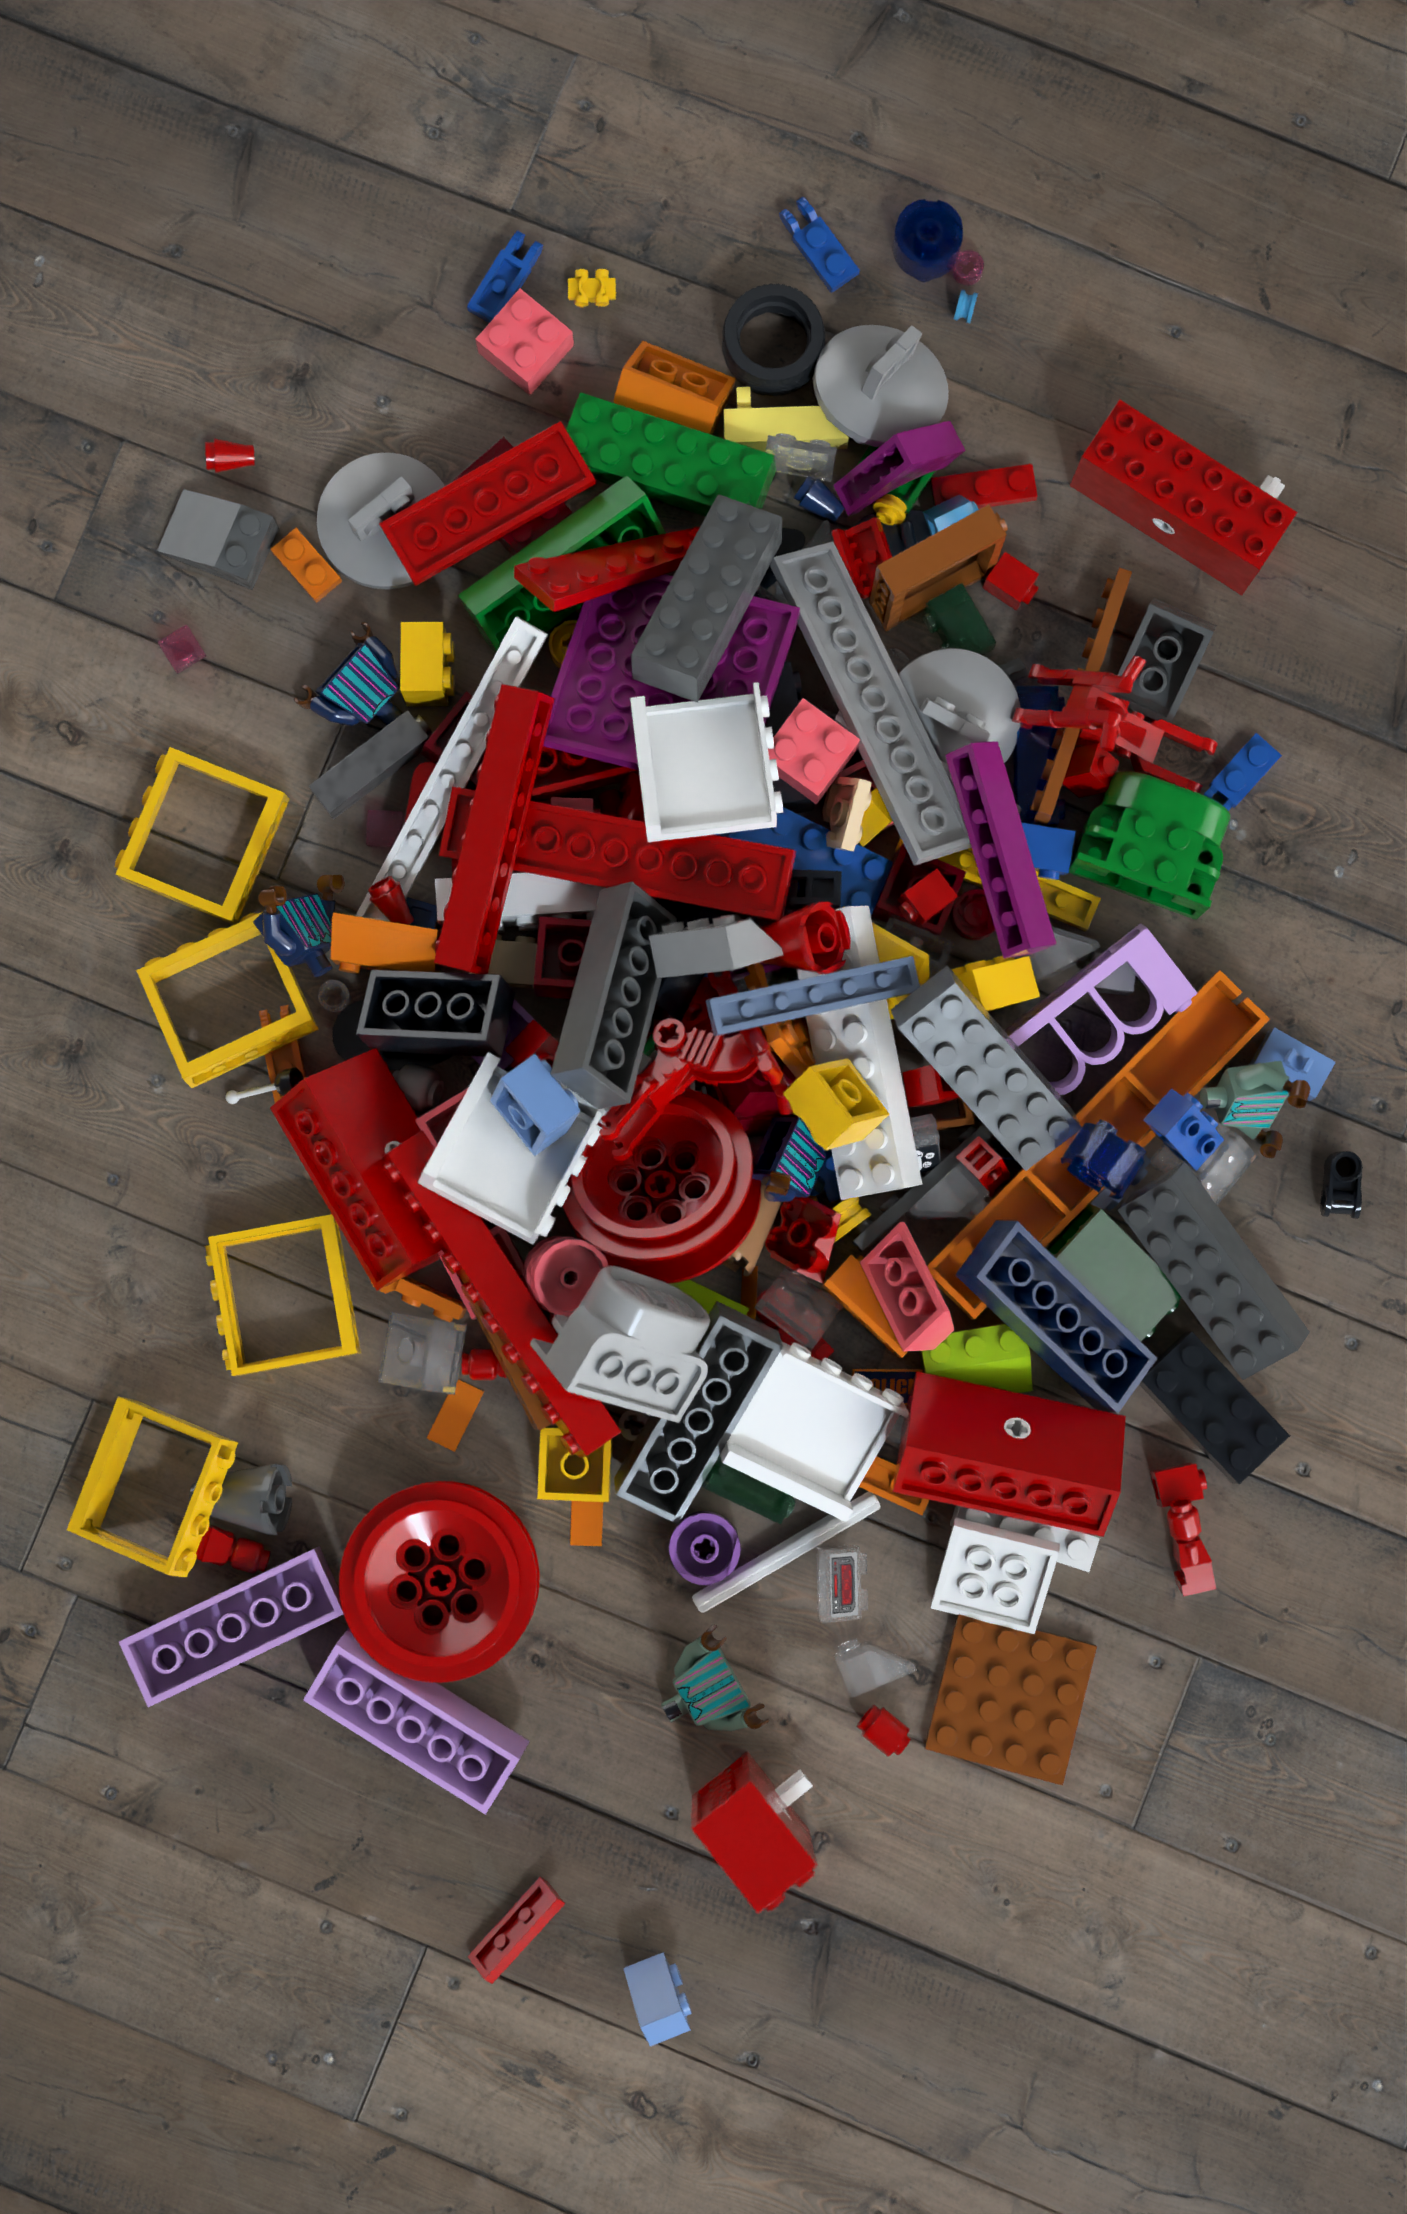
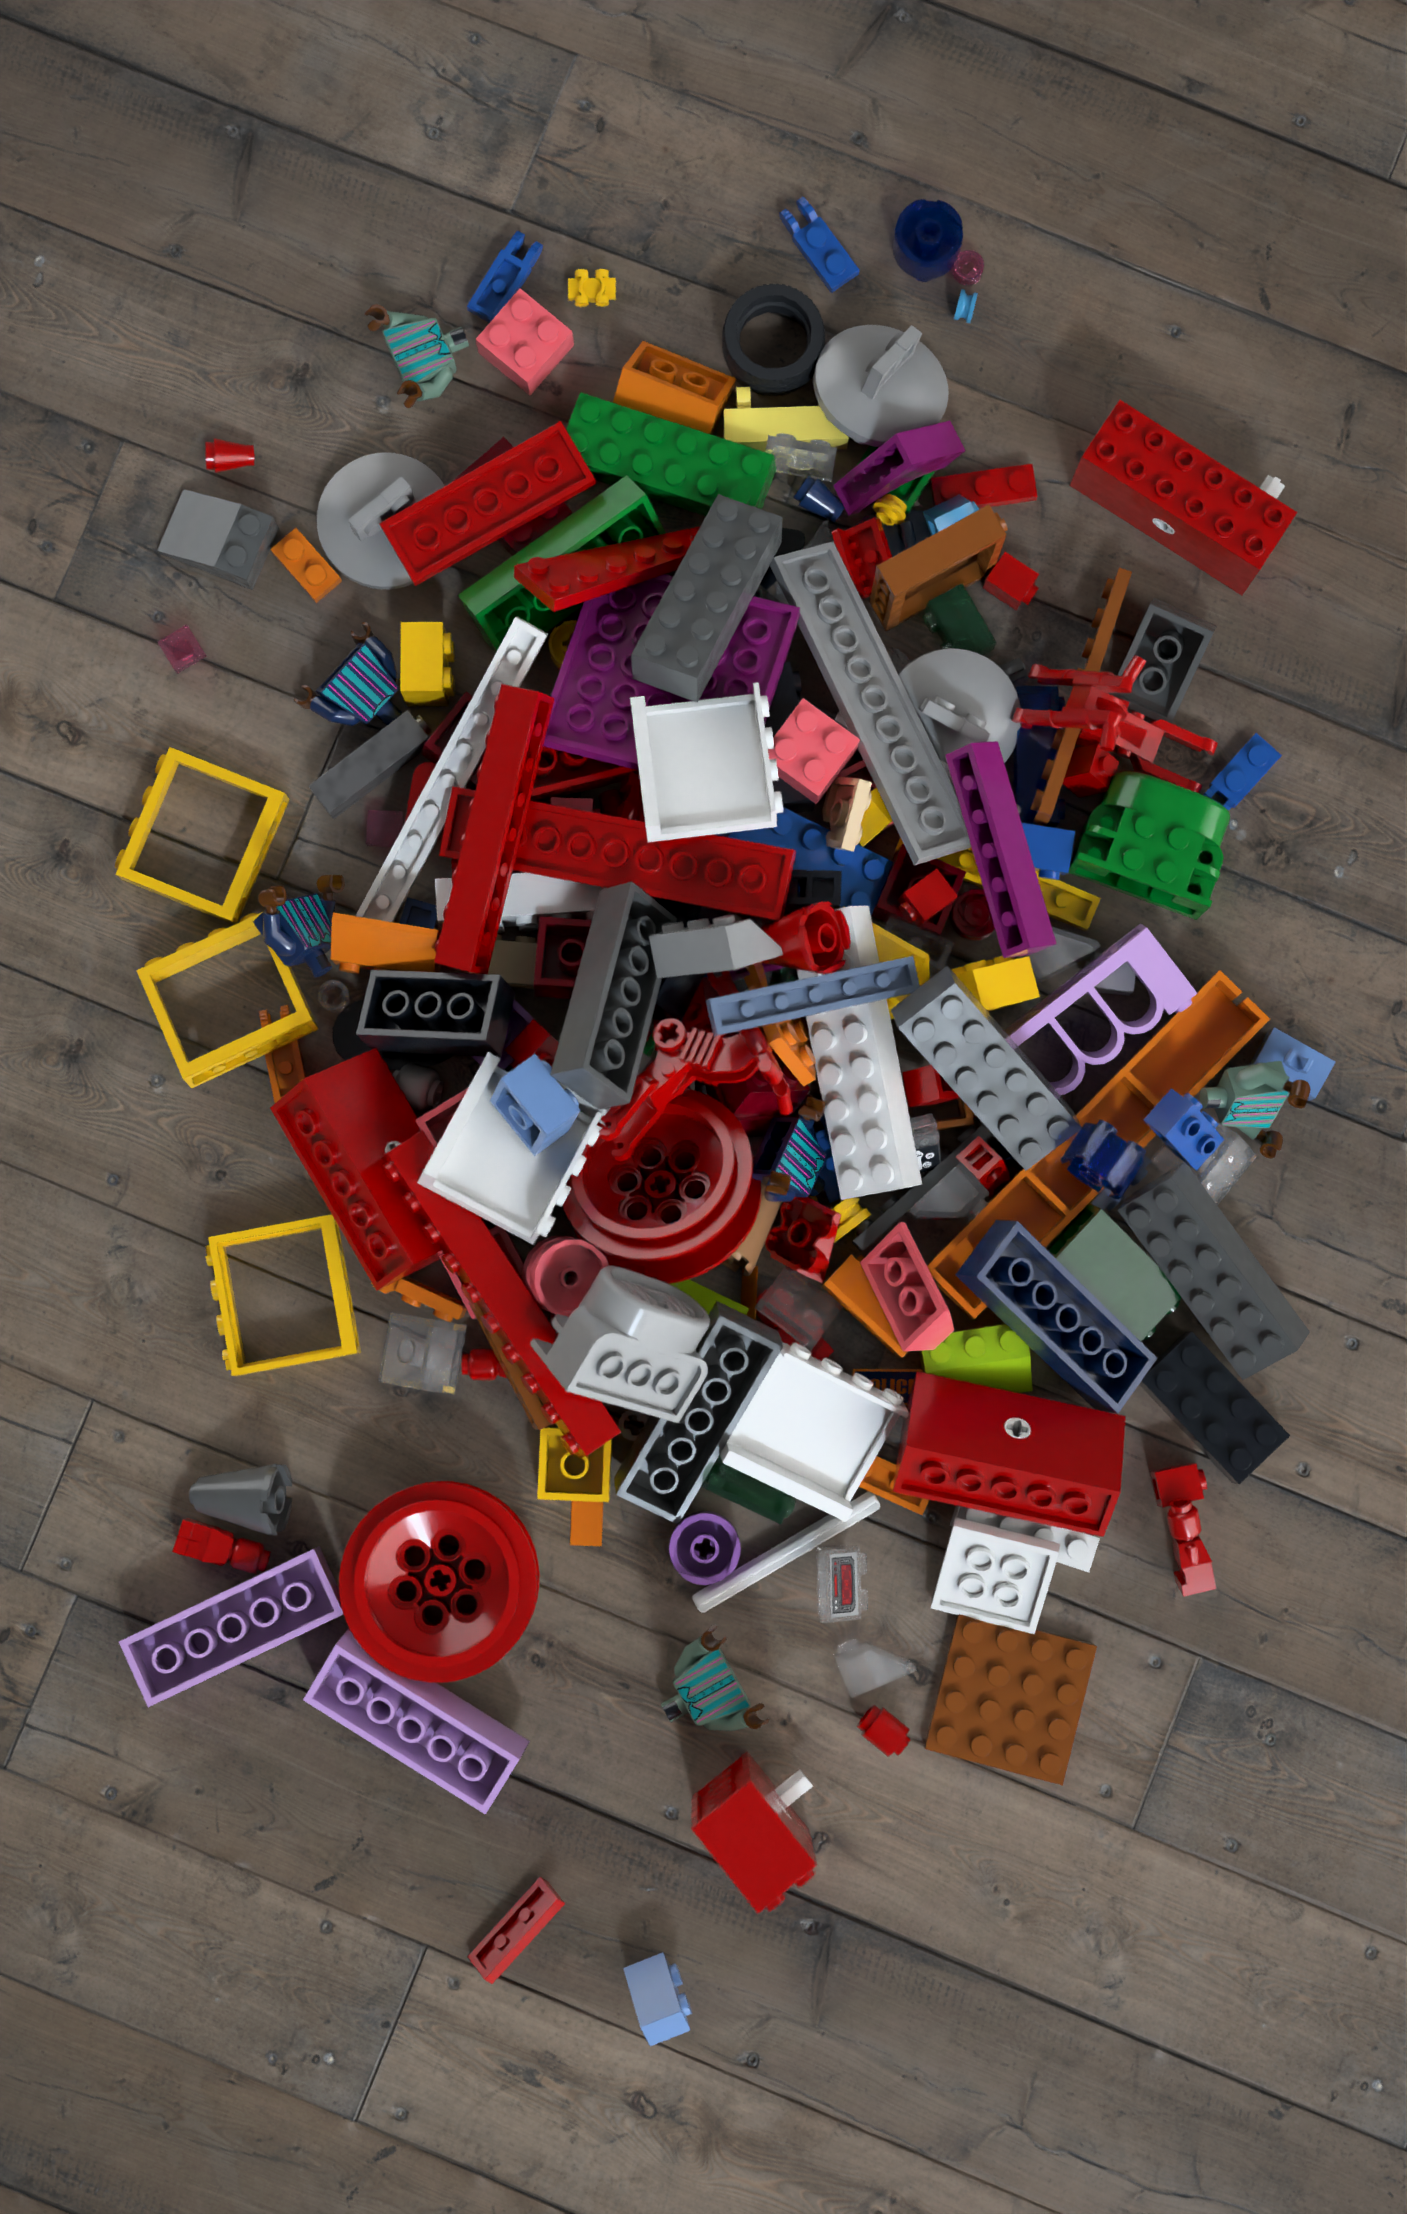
yellow window [66,1396,238,1577] -> none
hinge [226,1067,304,1104] -> none
red cone [368,876,414,925] -> none
orange sticker [427,1378,484,1452] -> none
yellow brick [783,1058,889,1150] -> none
black piece [1320,1151,1363,1219] -> none
none -> torso [365,304,469,408]

